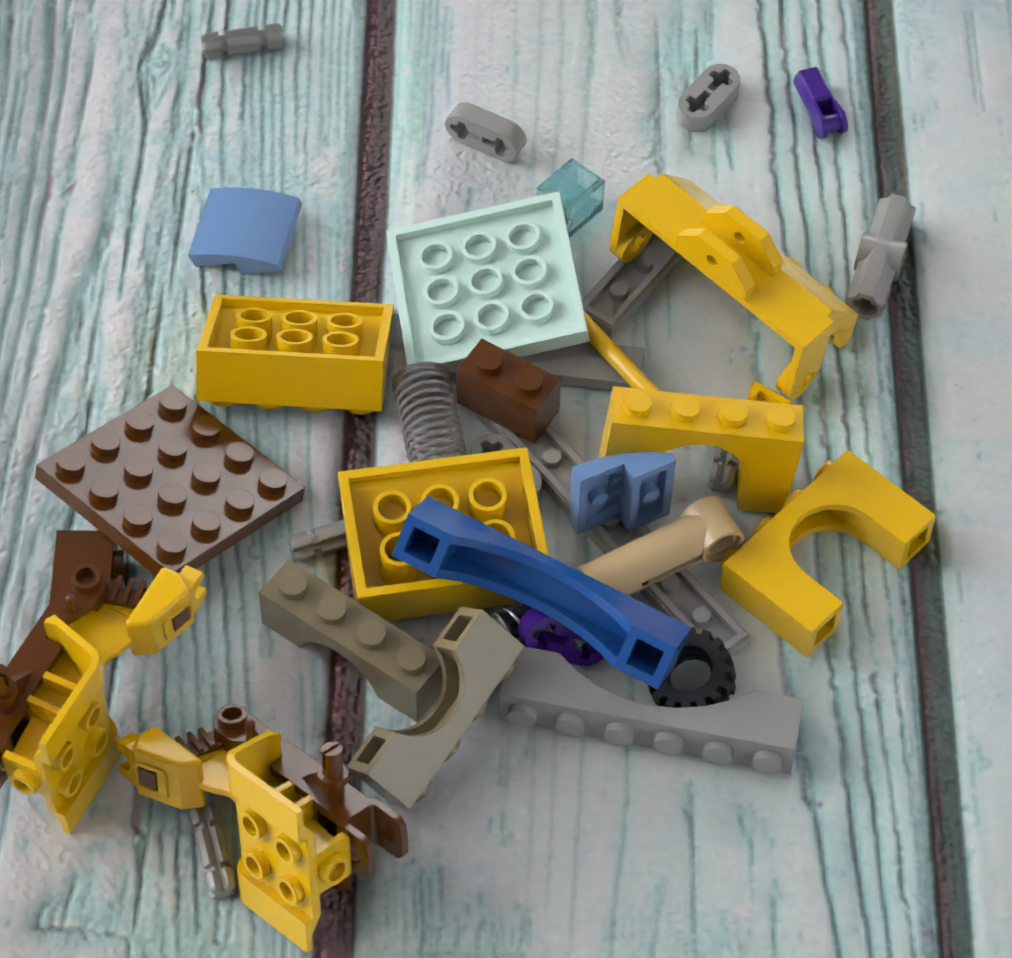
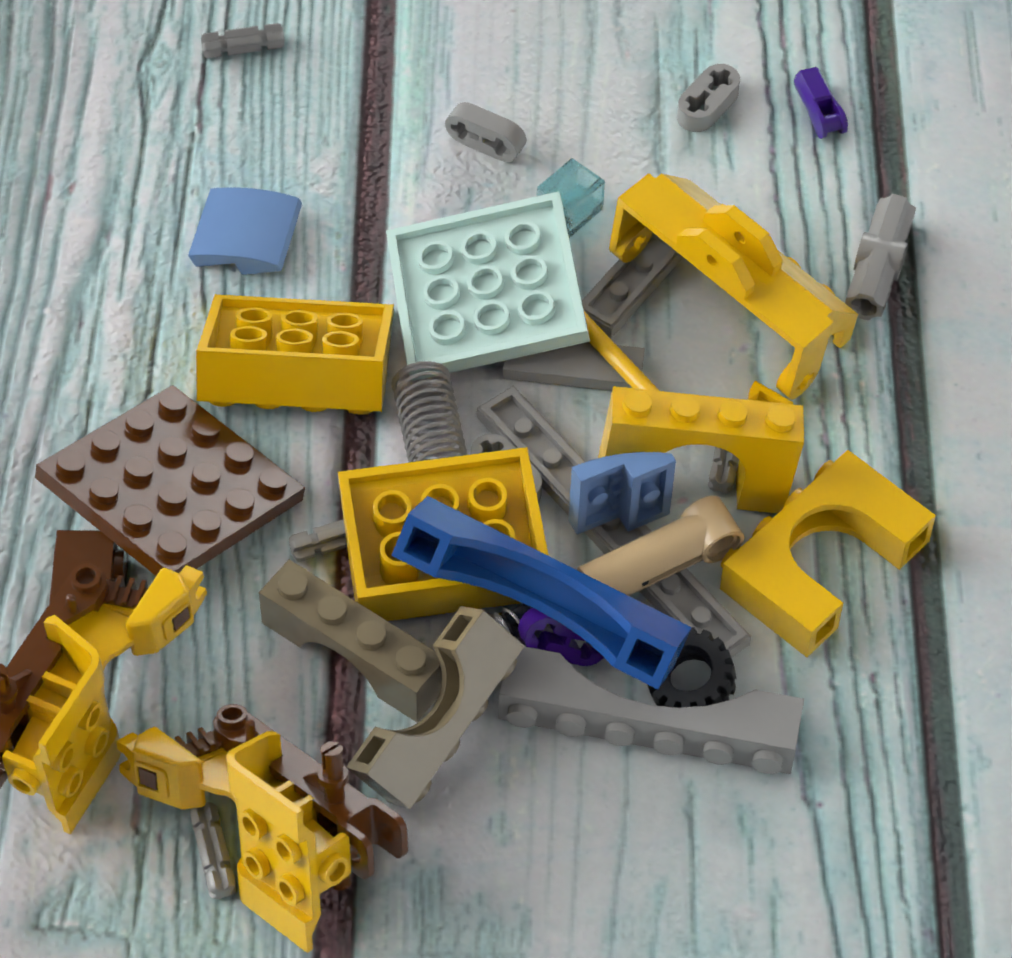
reddish brown brick [457,338,561,443] -> none

